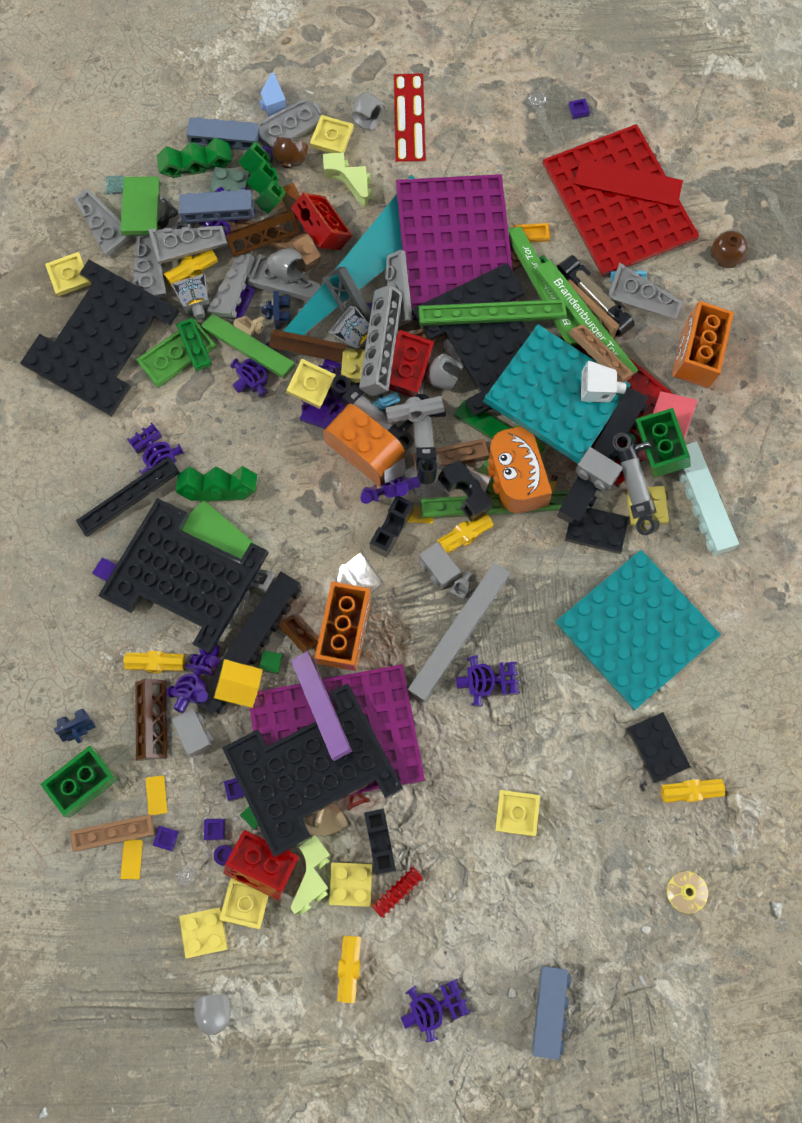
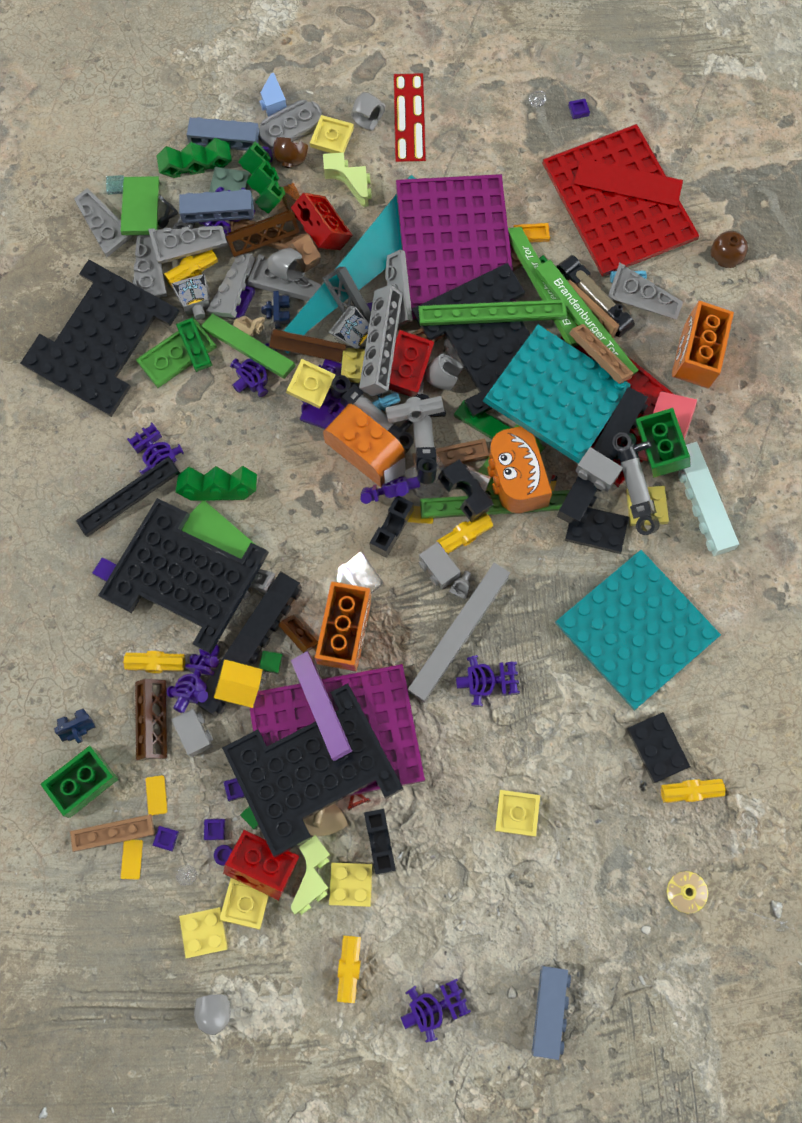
light yellow plate [45,252,91,297] -> none
red piece [371,867,423,918] -> none
white torso [581,361,626,402] -> none

